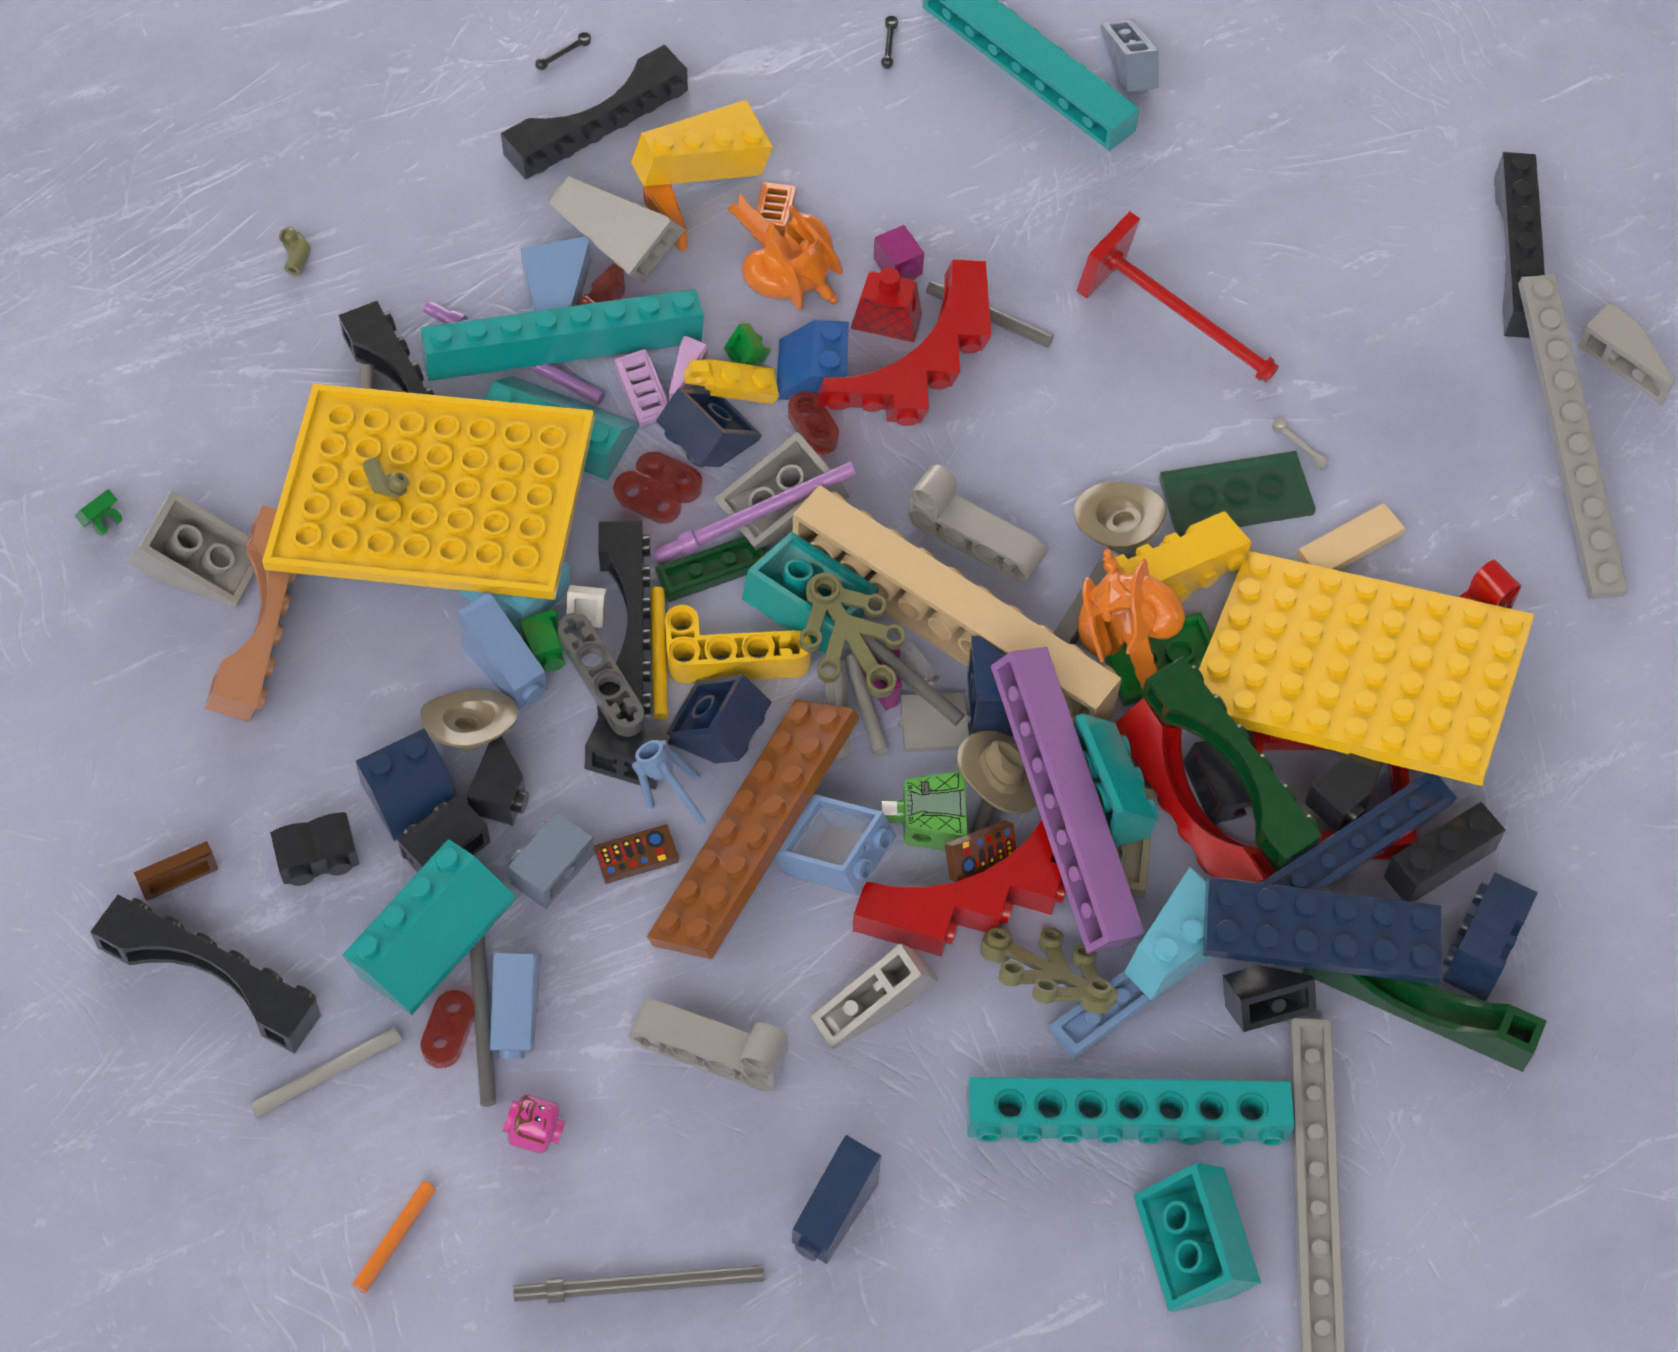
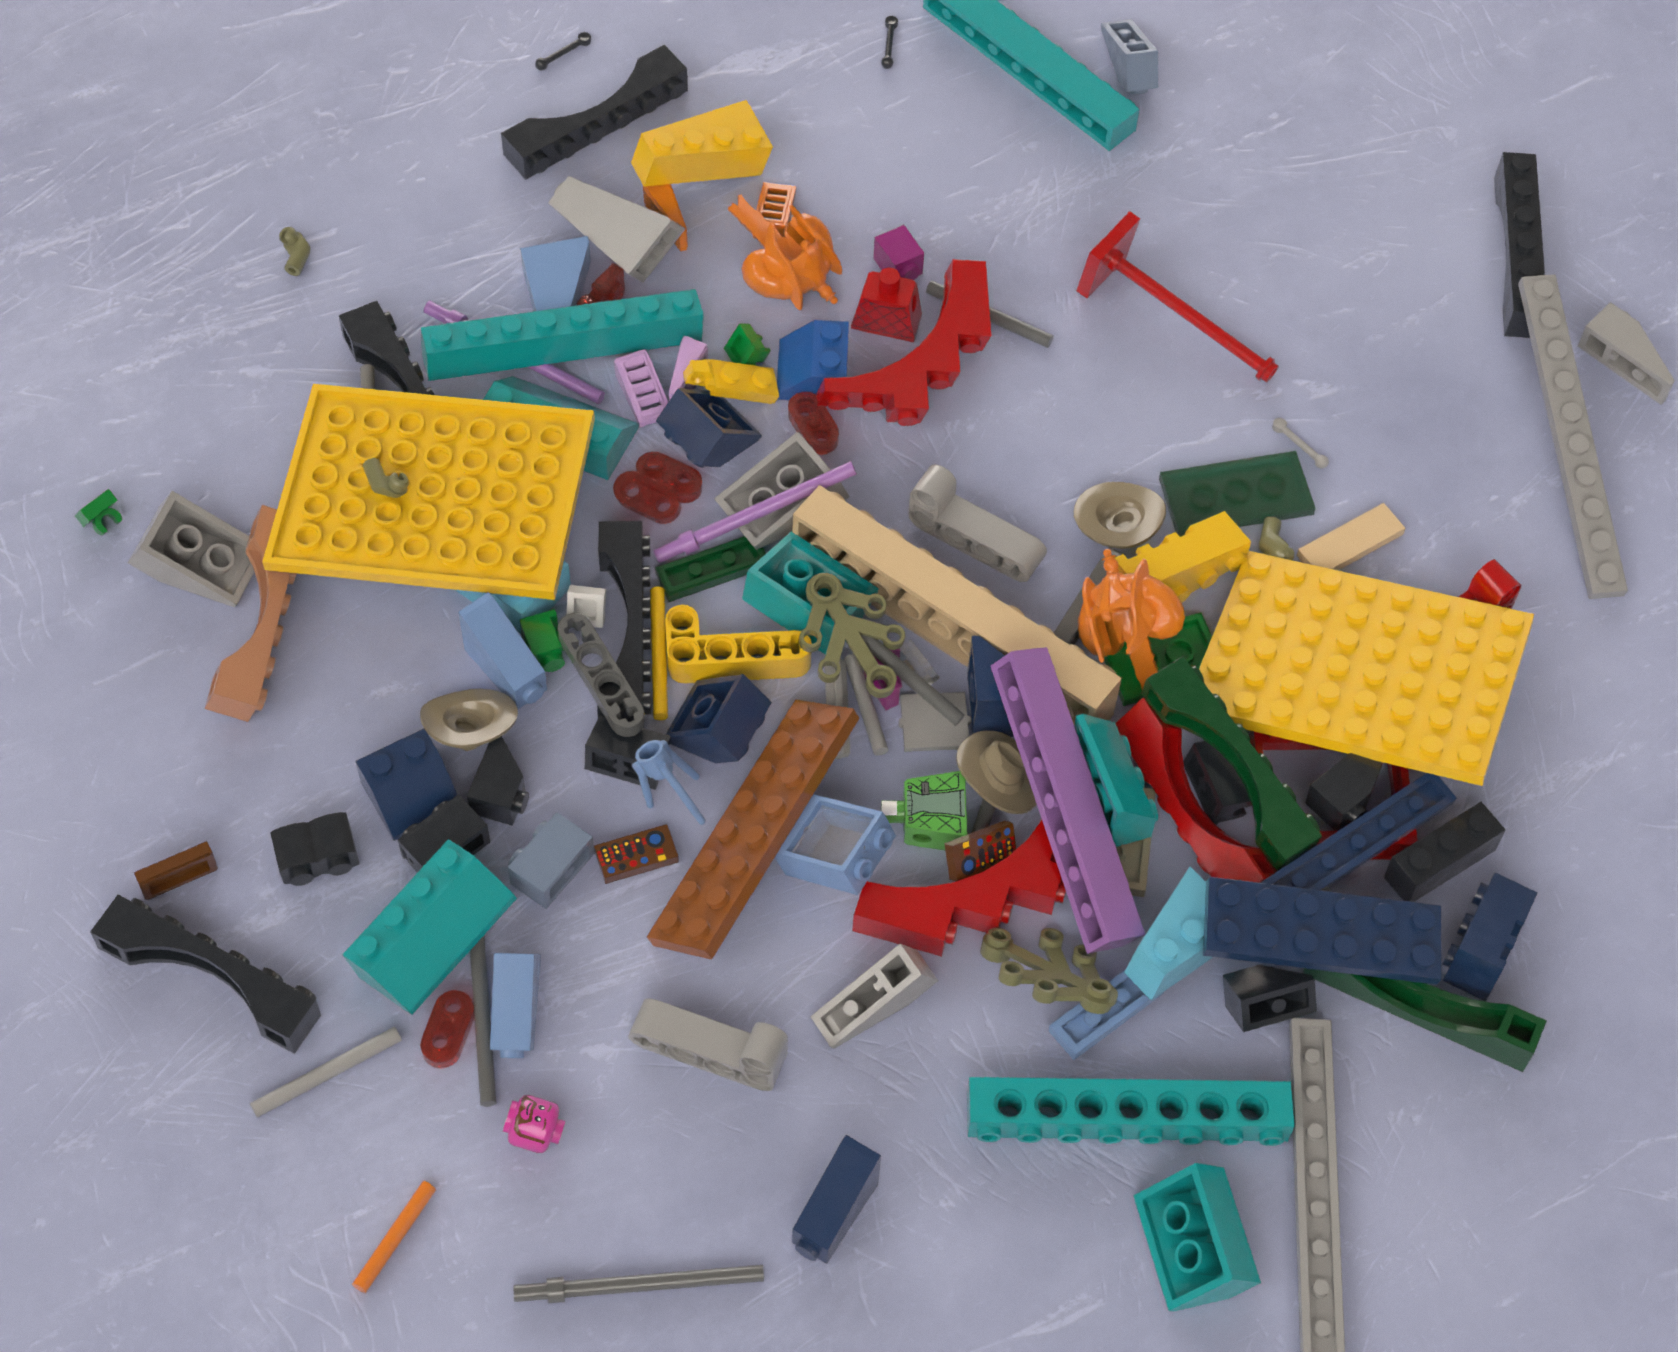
none -> olive arm [1259,517,1295,560]

